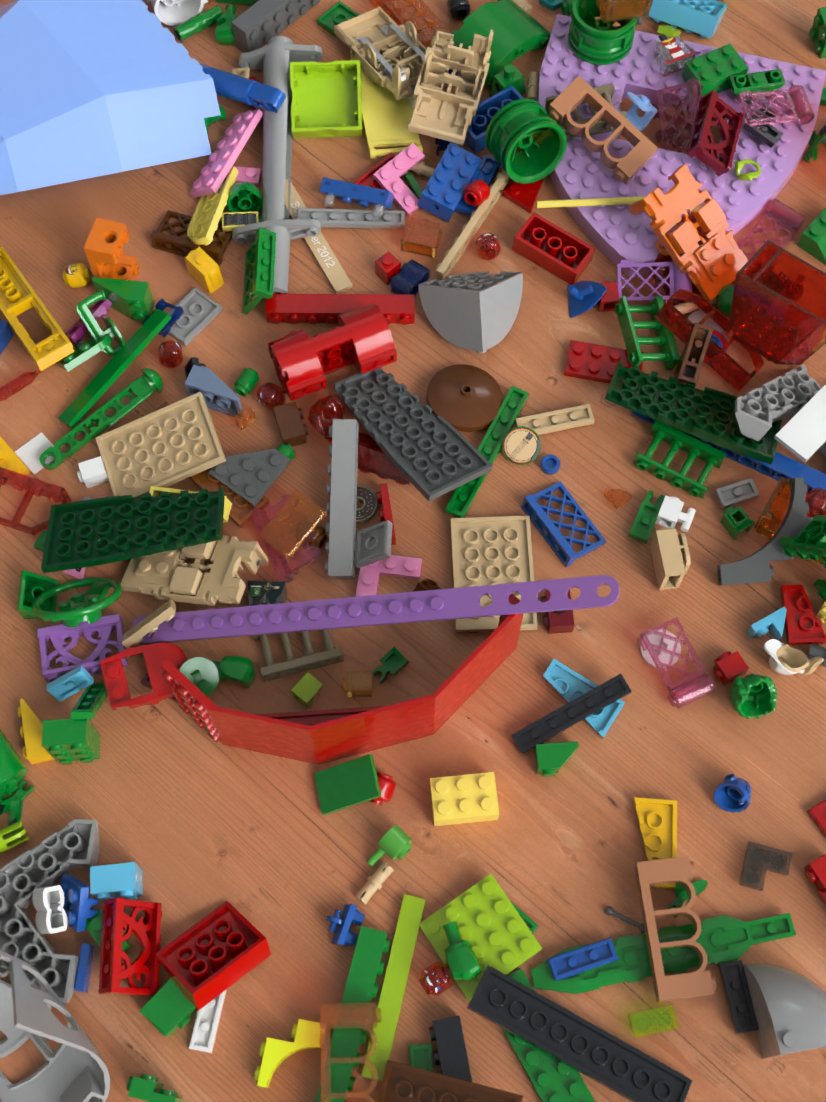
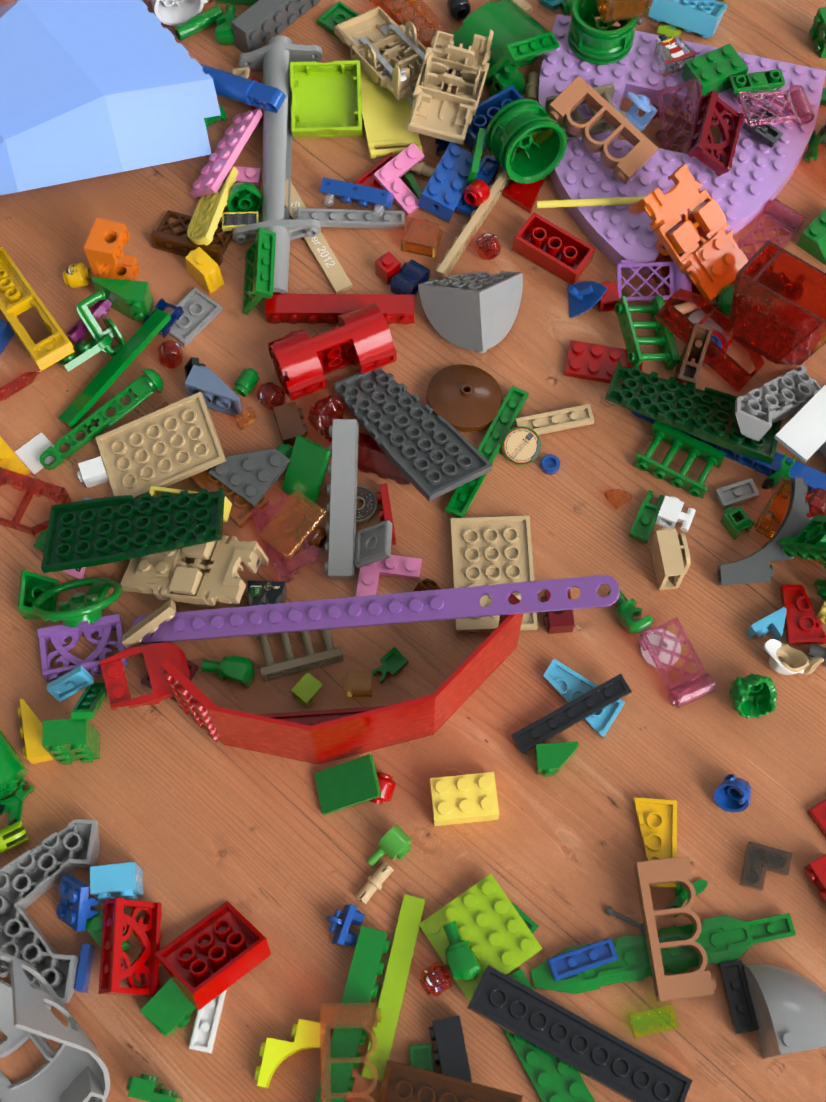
white brick [32,885,68,934] -> none
piece [179,657,219,696] -> none
blue fence [521,481,606,567] -> none
red brick [713,651,749,686] -> none
lime piece [734,159,761,181] -> none
none -> green tile [282,436,331,506]
none -> green tile [467,128,486,183]
none -> green fence [486,31,560,78]
none -> green piece [608,590,653,634]
none -> green piece [762,454,795,497]

